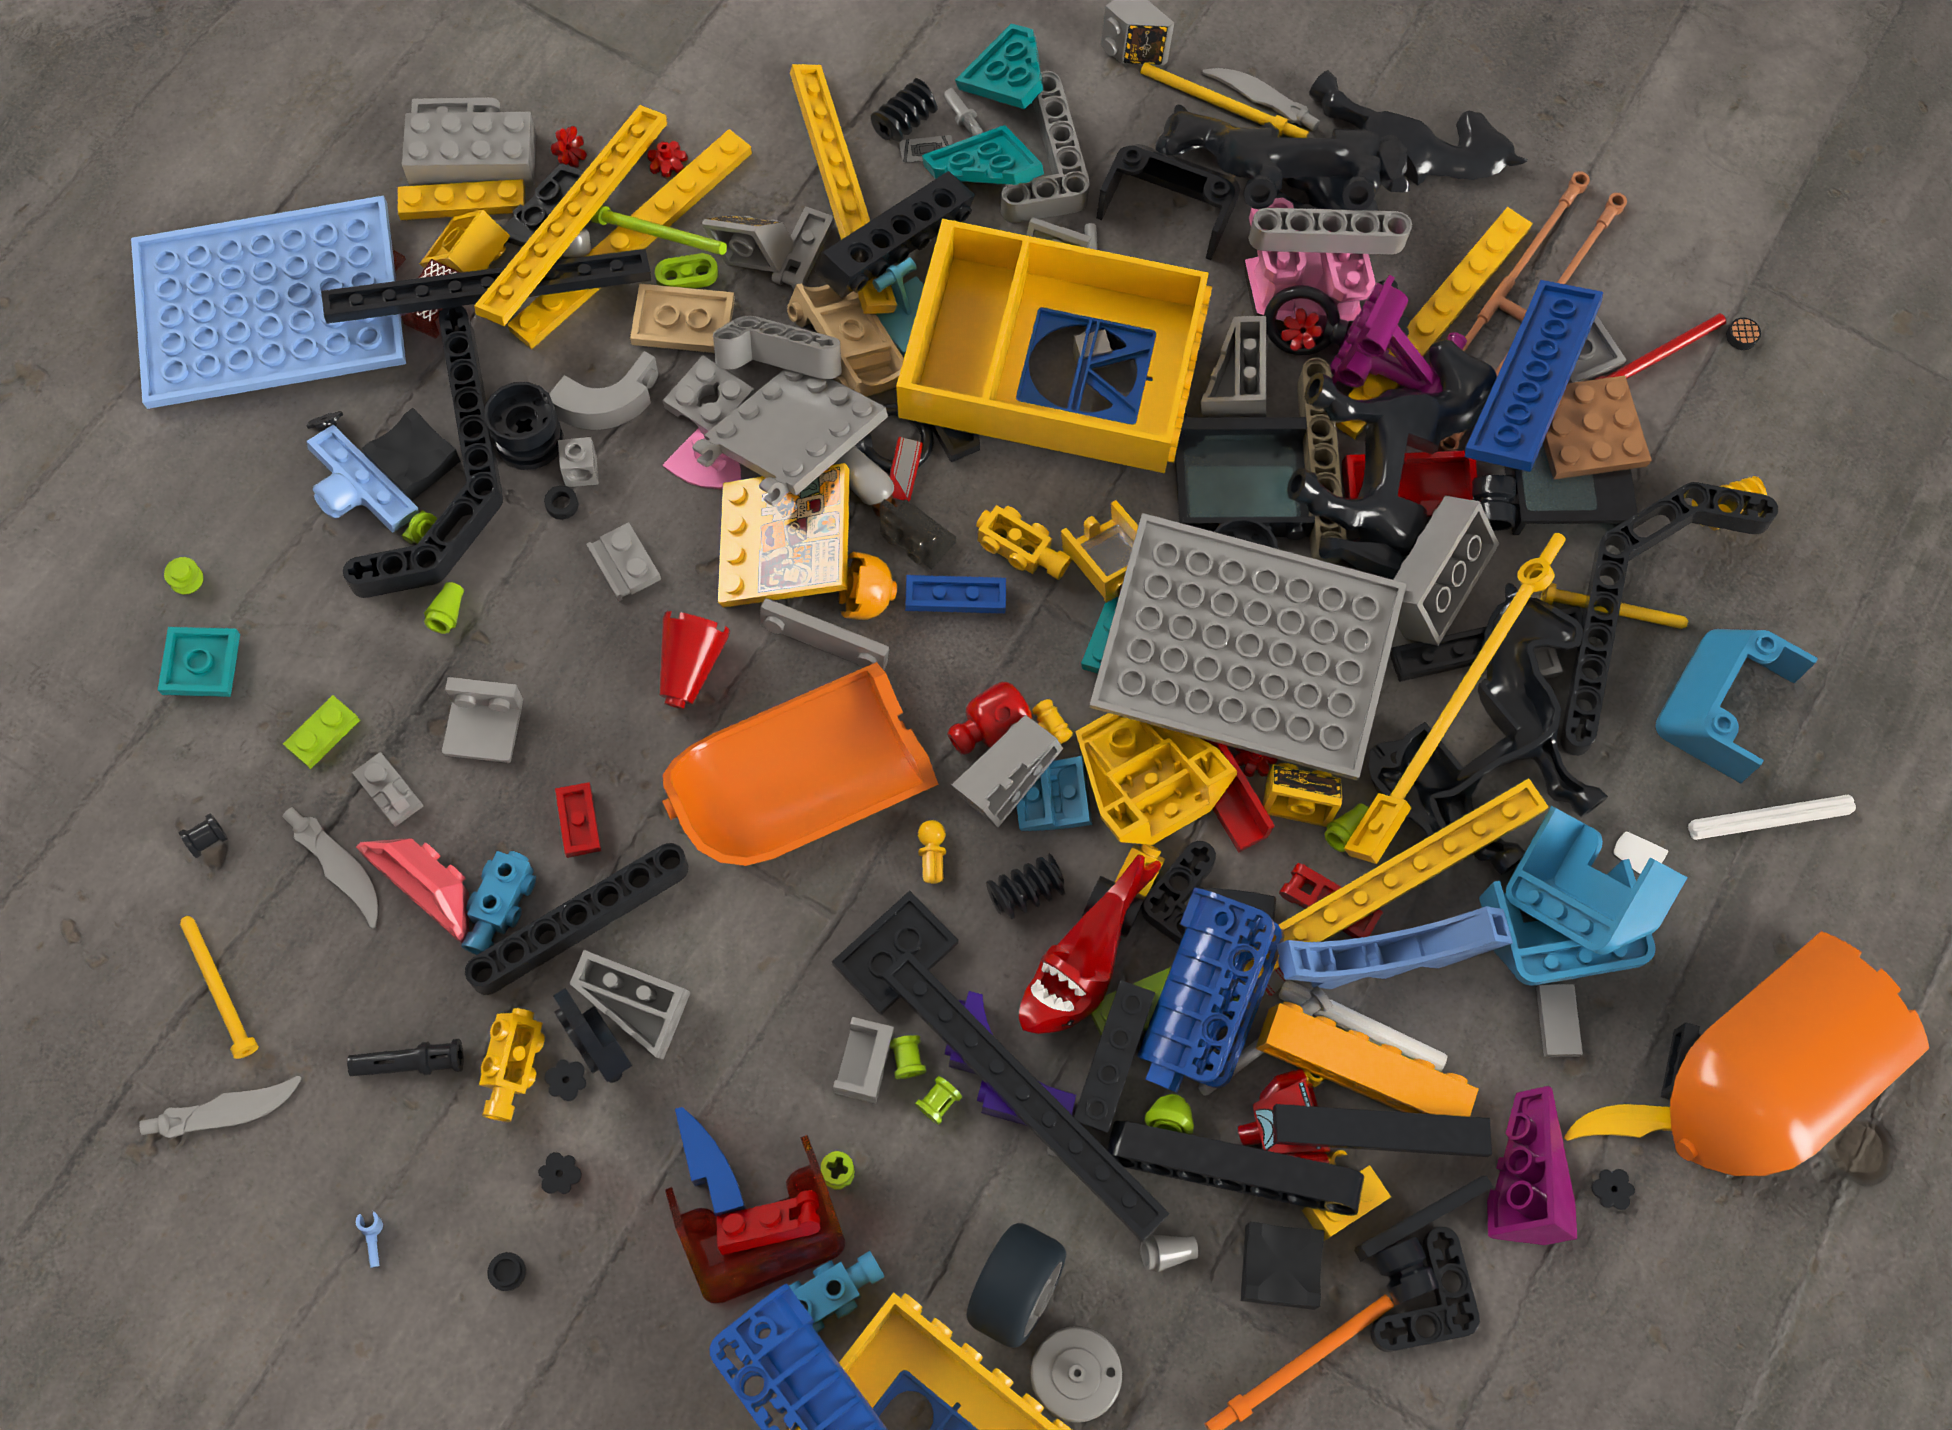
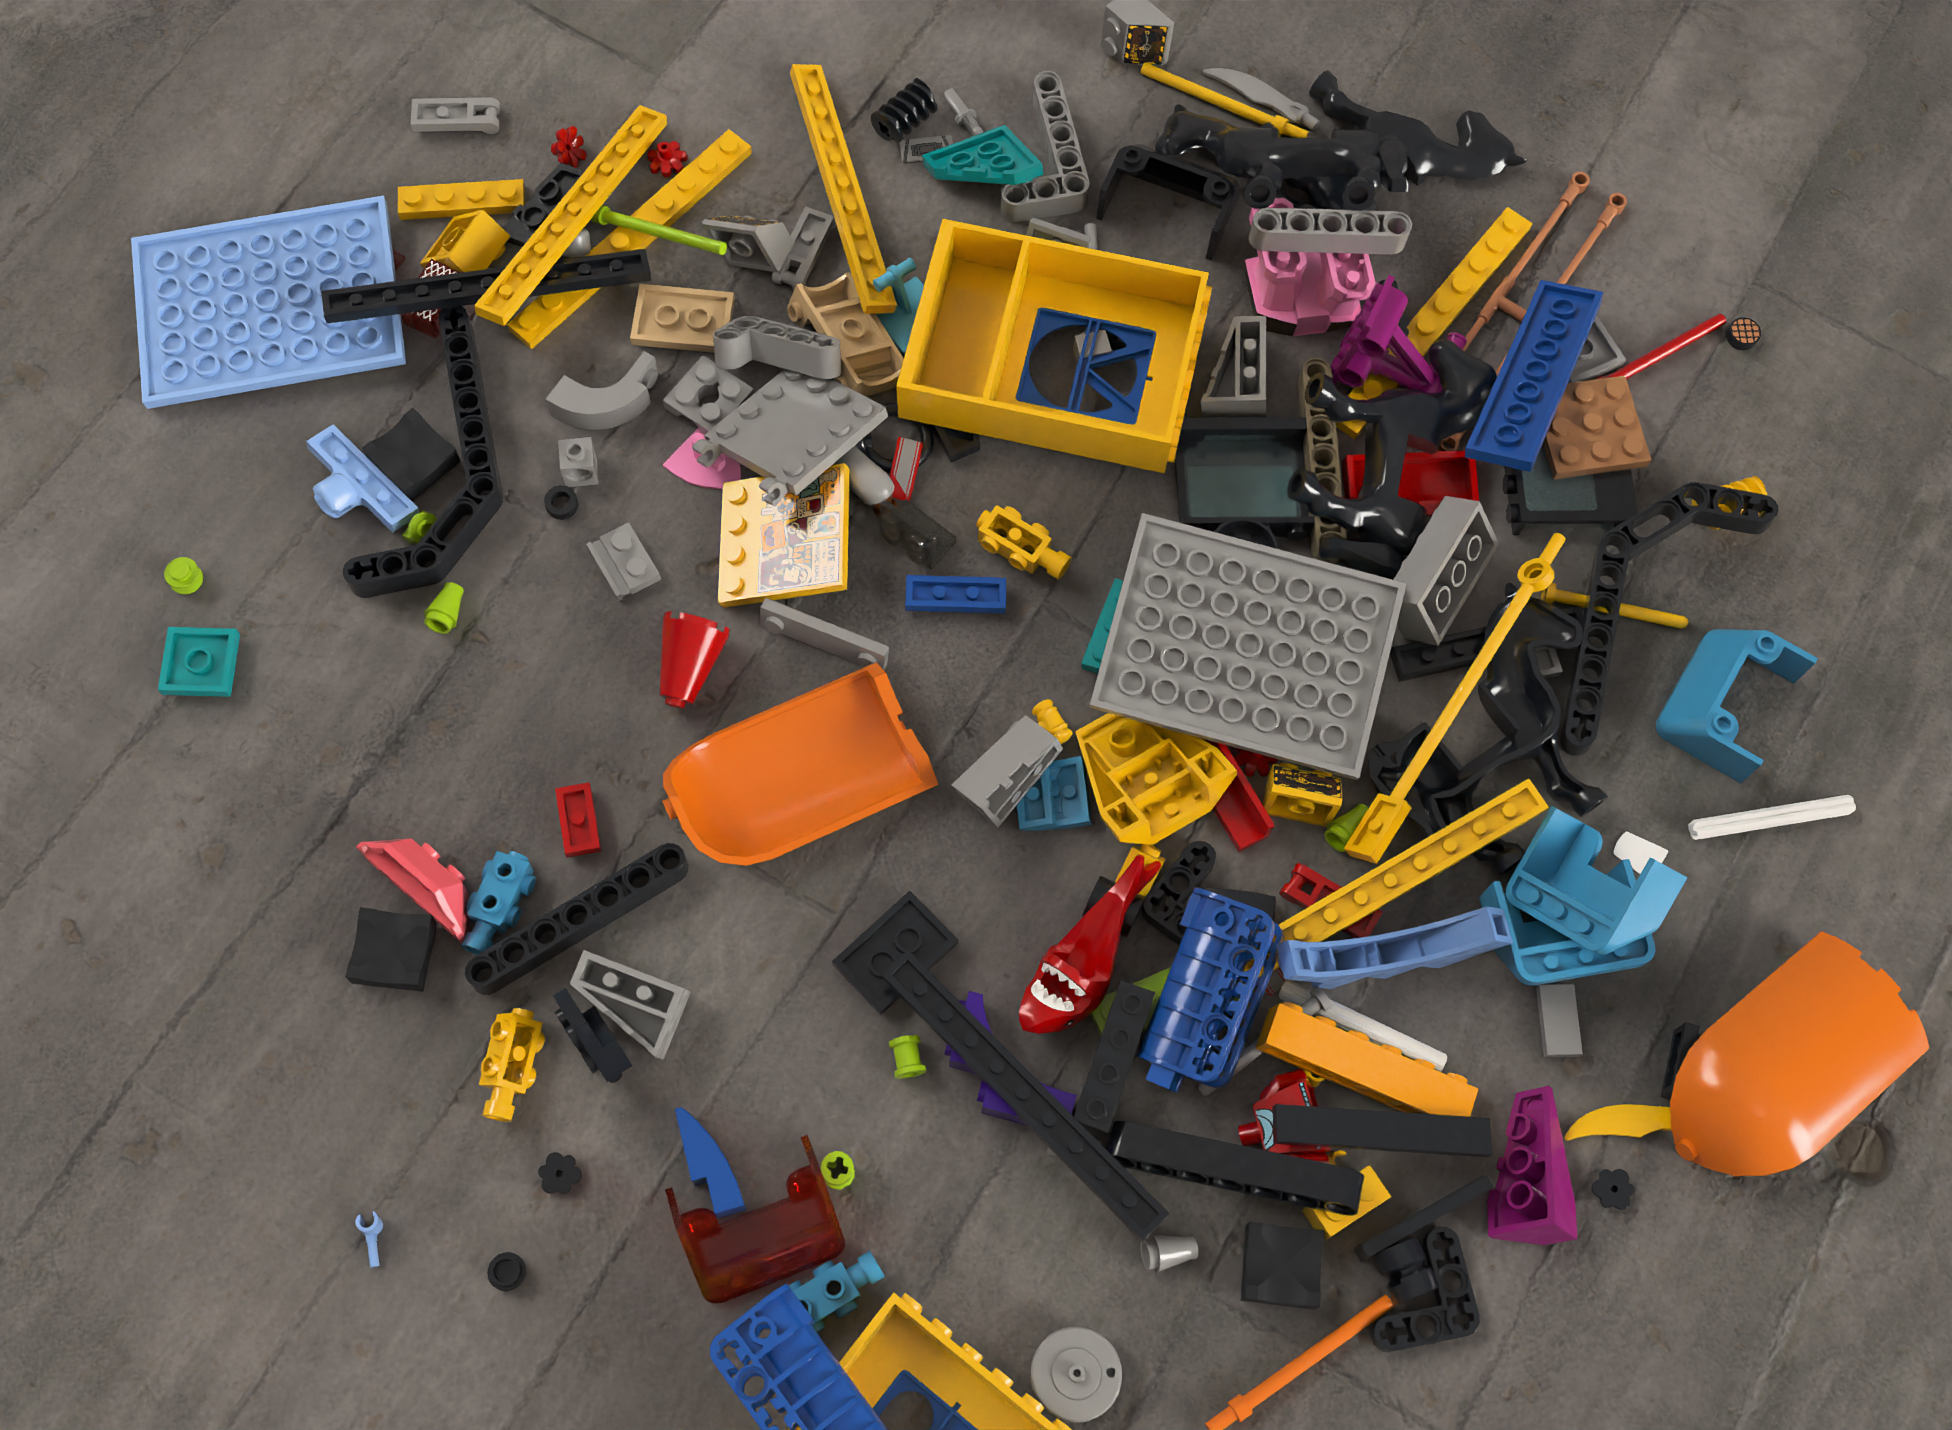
light grey sword [139,1076,301,1139] -> none
black bush [179,813,228,858] -> none
yellow bar [180,916,259,1059] -> none
light grey sword [282,807,379,929] -> none
lime plate [283,695,360,769] -> none
black plant [306,411,343,432] -> none
black pin [347,1039,464,1076] -> none
light grey hinge [352,752,424,827] -> none
light grey brick [402,112,537,186] -> none
light grey bracket [442,677,523,763] -> none
black wheel [484,382,564,470] -> none
black plant [544,1059,586,1101] -> none
lime plate [654,253,718,289] -> none
red plate [717,1190,821,1255] -> none
black brick [815,171,975,298] -> none
light grey panel [833,1017,894,1104] -> none
light orange cylinder [839,551,897,620] -> none
lime bush [915,1076,963,1125] -> none
yellow axle [918,820,946,884] -> none
red piece [947,682,1032,755] -> none
teal plate [955,23,1043,109] -> none
black wheel [966,1223,1066,1348] -> none
black piece [986,853,1065,919] -> none
yellow window [1061,500,1138,603] -> none
lime cone [1145,1094,1194,1135] -> none
black piece [1264,285,1349,355] -> none
red plant [1281,308,1323,351] -> none
black wheel [1472,475,1516,531] -> none
none -> black brick [345,907,437,992]

